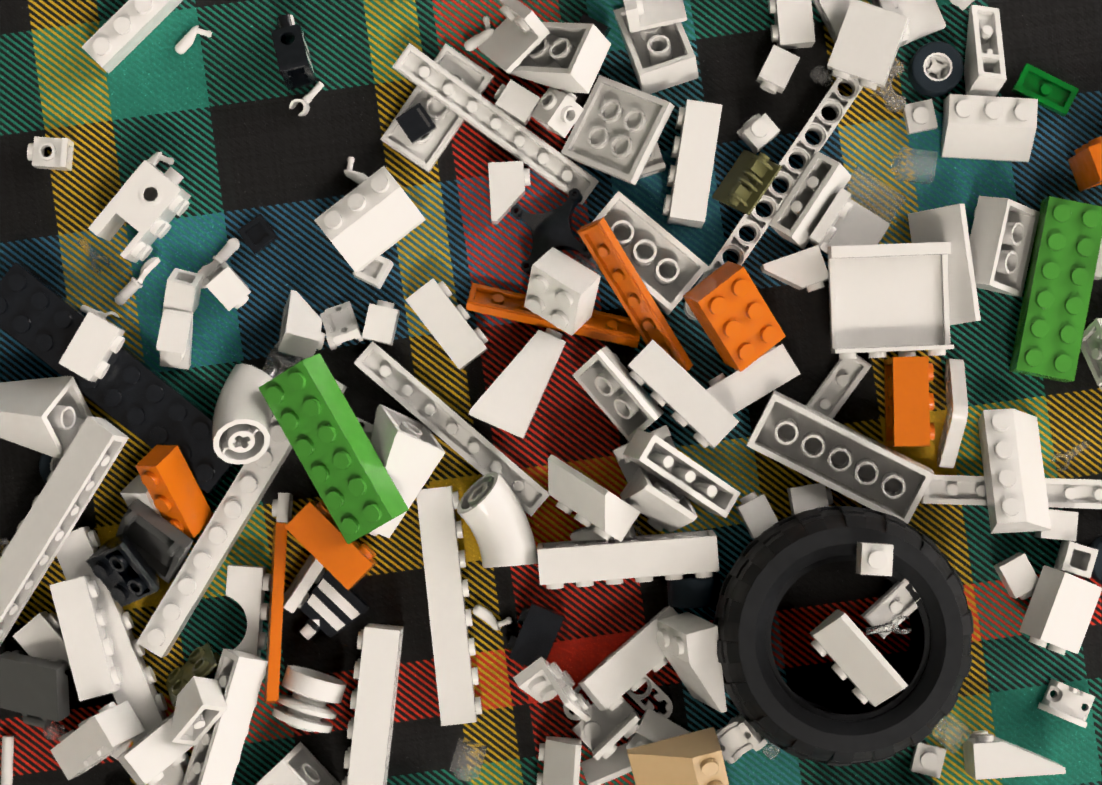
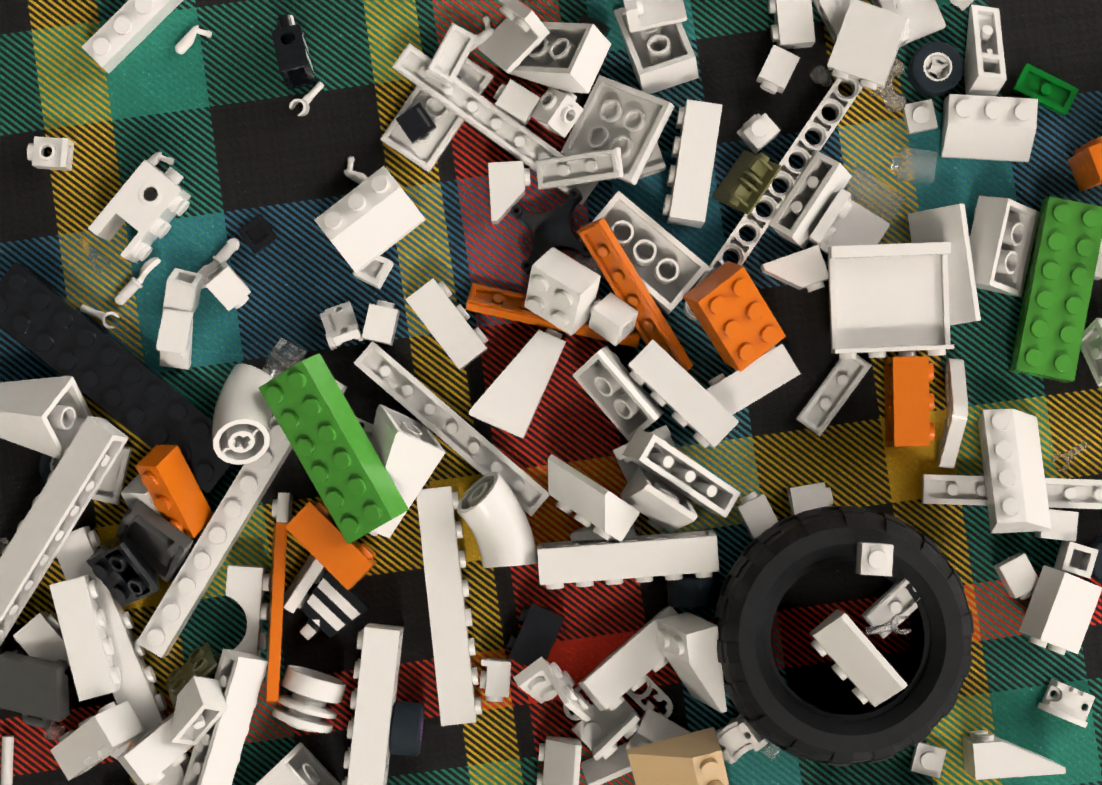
white brick [59,311,125,382] -> none
white slope [278,290,325,359] -> none
clear brick [449,738,487,782] -> none
white piece [472,604,513,631] -> none
white brick [746,390,934,524] -> none
clear brick [929,712,973,754] -> none
none -> white tile [92,446,132,505]
none -> black wheel [389,701,424,756]
none -> white tile [425,22,478,88]
none -> white brick [480,657,512,702]
none -> white tile [535,147,624,190]
none -> white brick [588,292,638,346]

